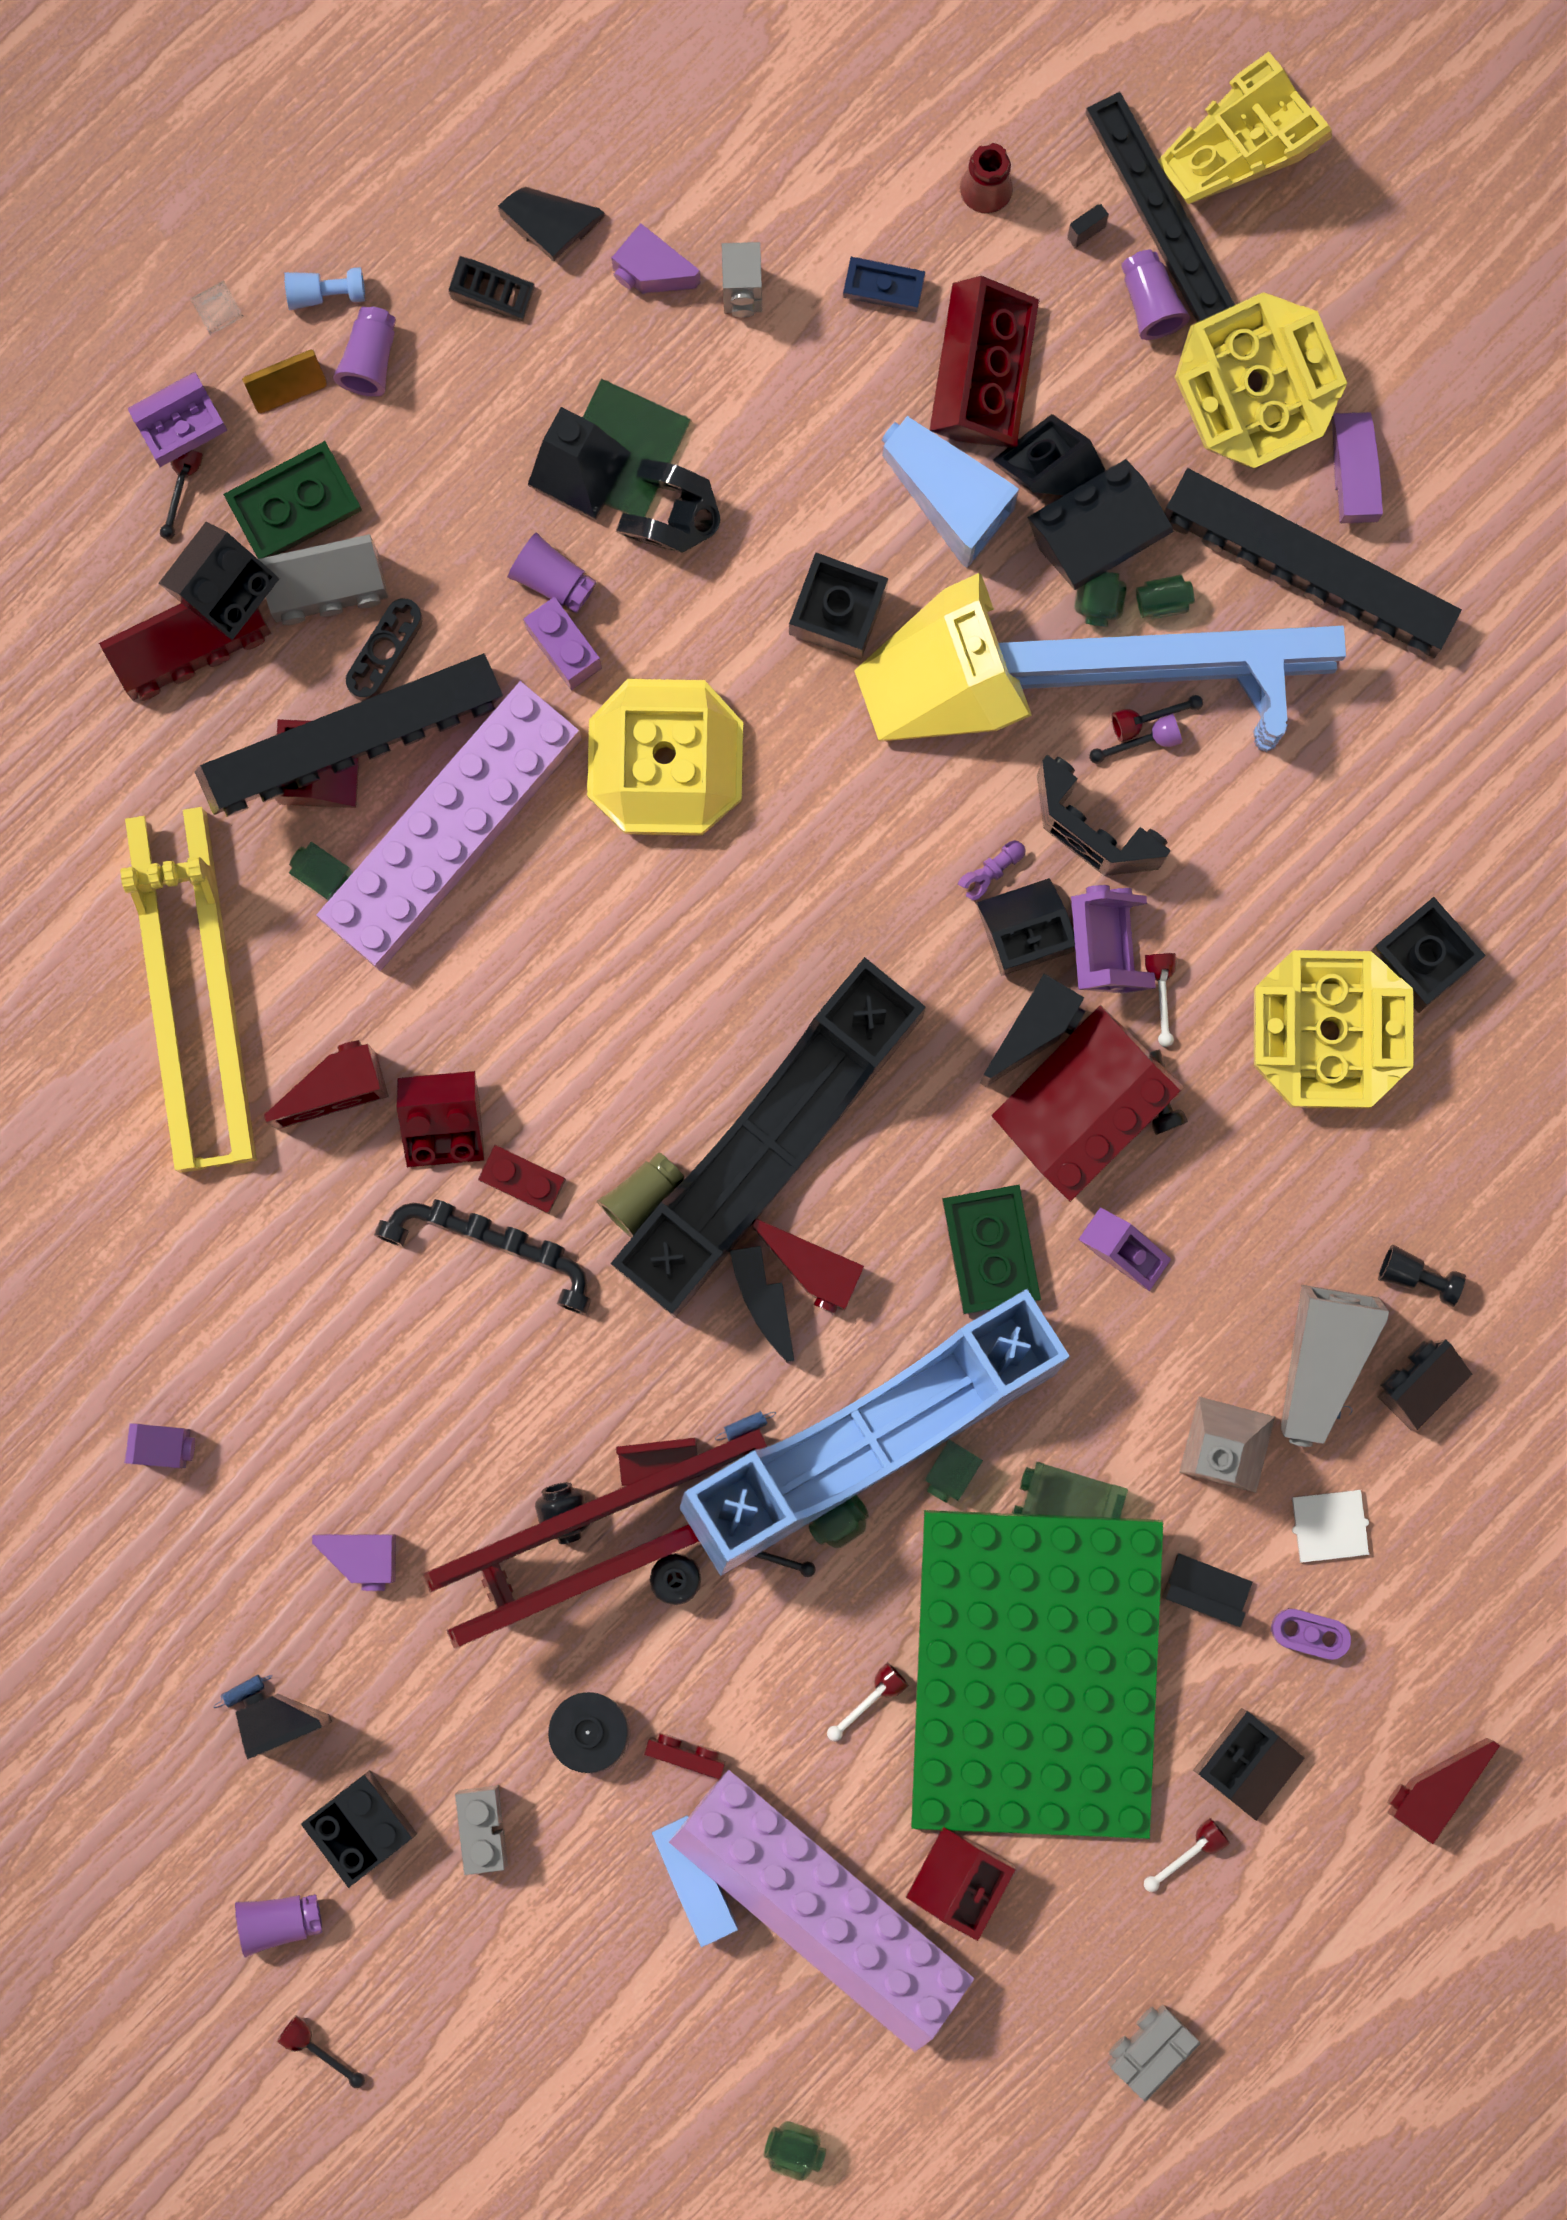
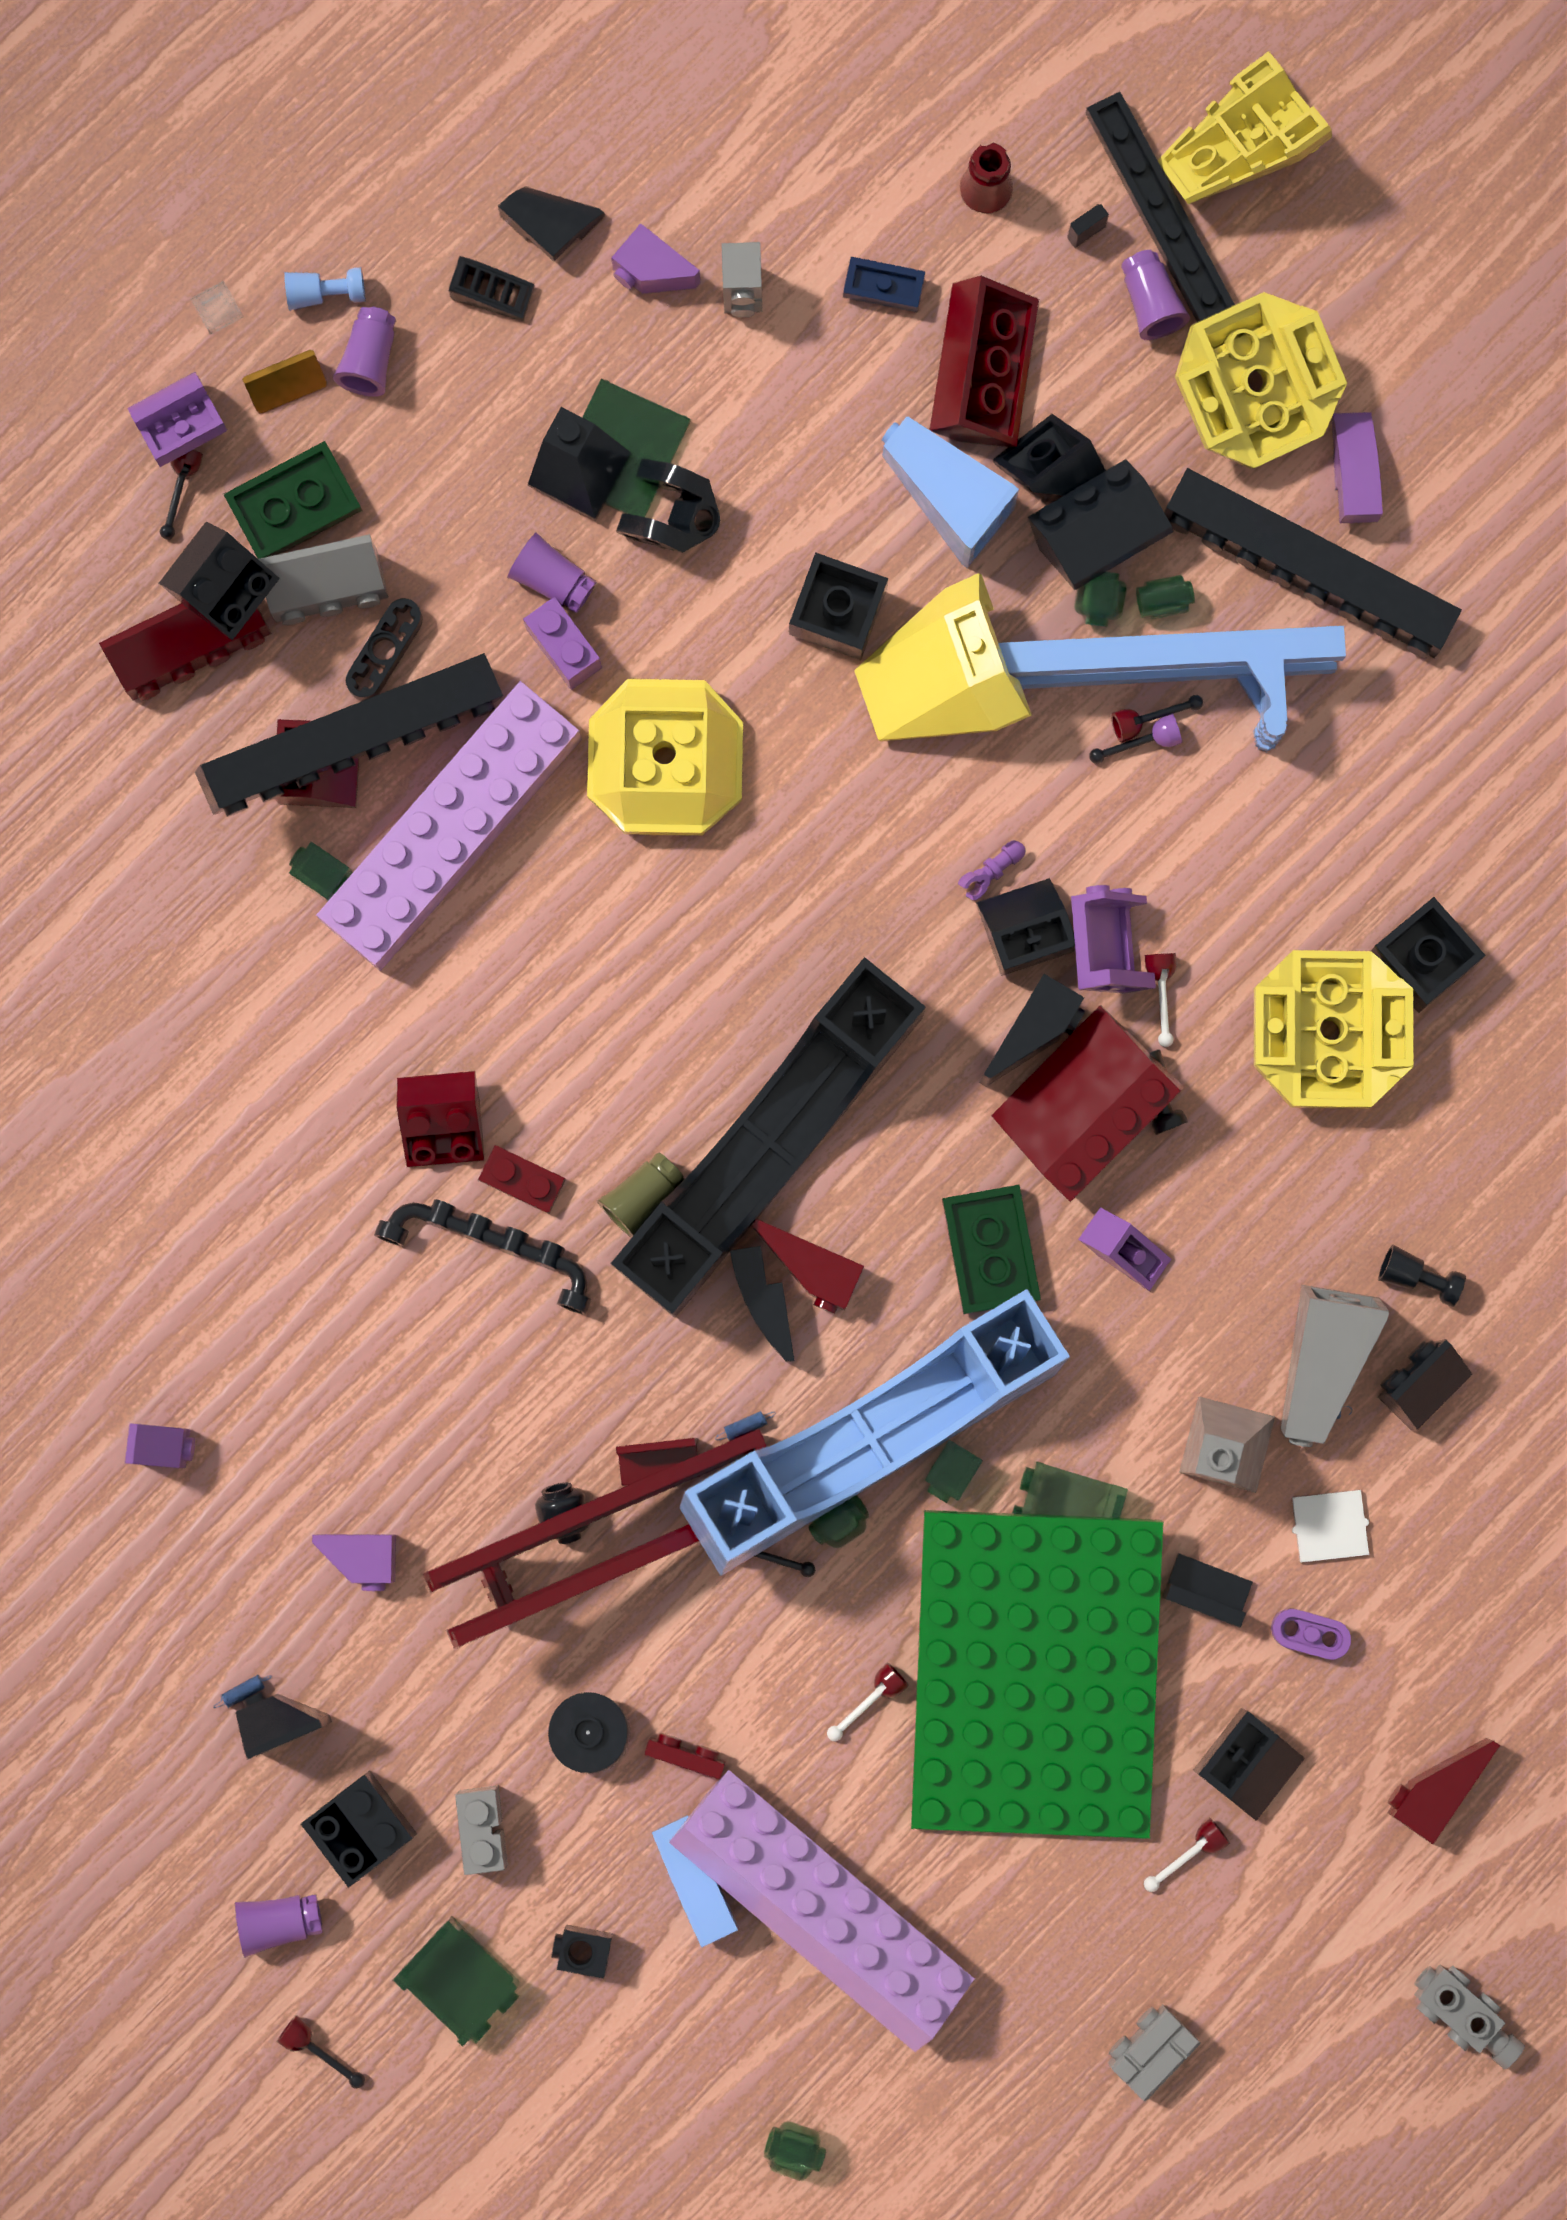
light yellow piece [120,807,257,1173] -> none
dark red slope [264,1040,389,1130] -> none
black head [649,1553,702,1605] -> none
dark red slope [906,1827,1016,1941] -> none
black slope [1037,755,1171,876] -> none
none -> clear green panel [393,1916,520,2047]
none -> black brick [551,1925,613,1979]
none -> light grey brick [1414,1965,1525,2070]

